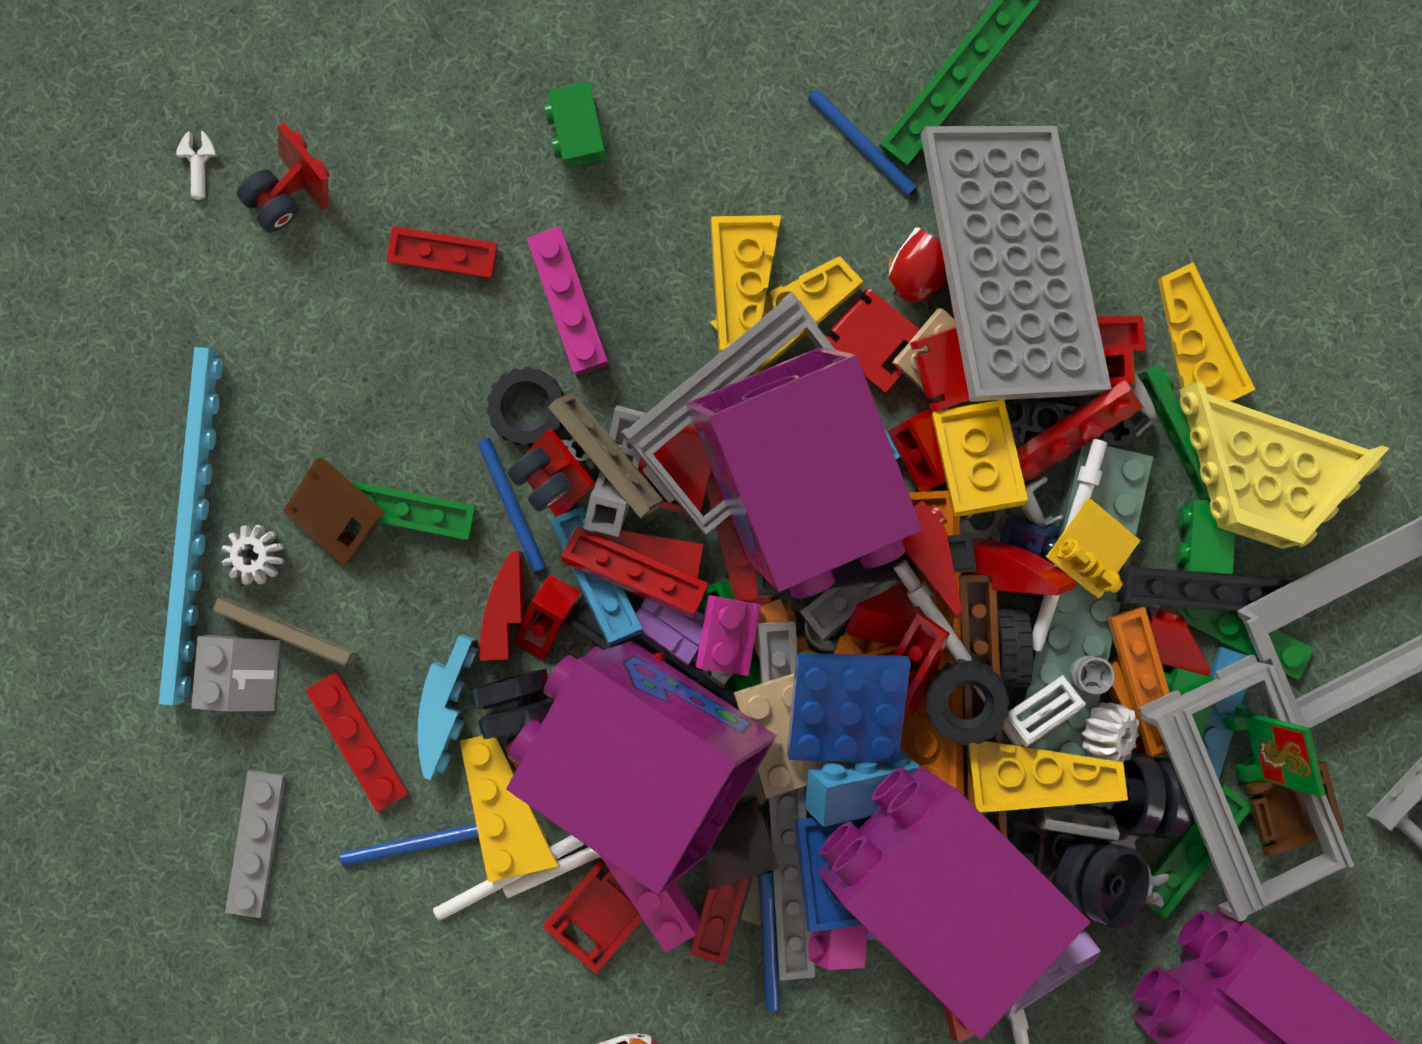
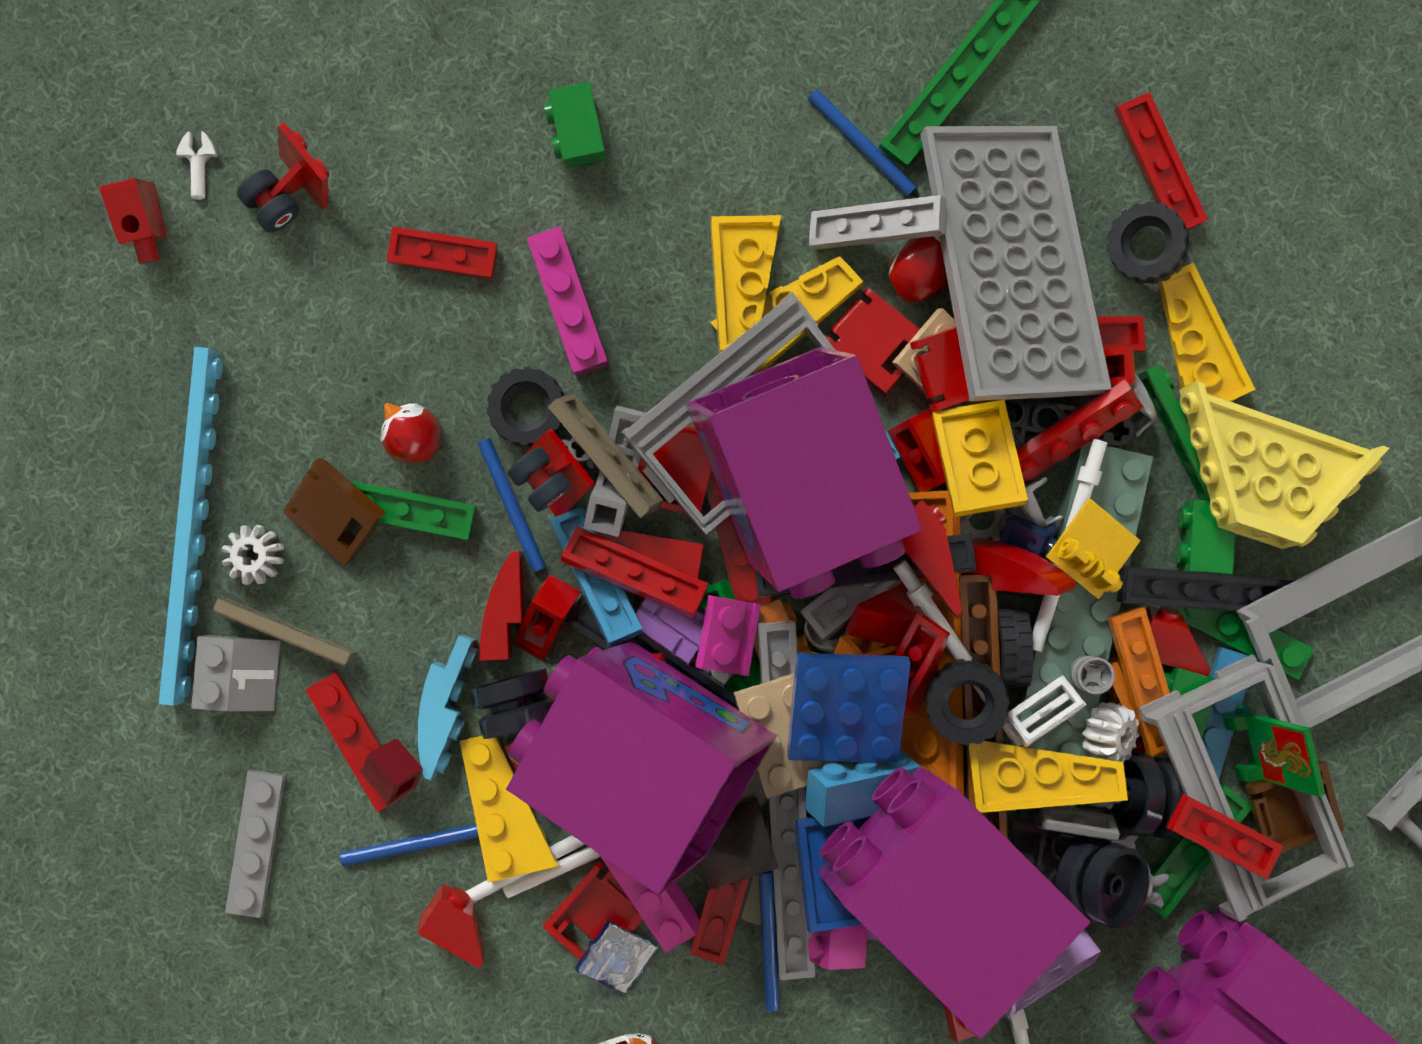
none -> red torso [99,178,167,265]
none -> dark red panel [362,739,423,805]
none -> red piece [380,403,441,465]
none -> red slope [417,883,484,968]
none -> piece [575,920,658,995]
none -> light grey plate [809,195,947,250]
none -> black tyre [1106,201,1191,285]
none -> red plate [1114,92,1208,230]
none -> red plate [1166,794,1283,879]

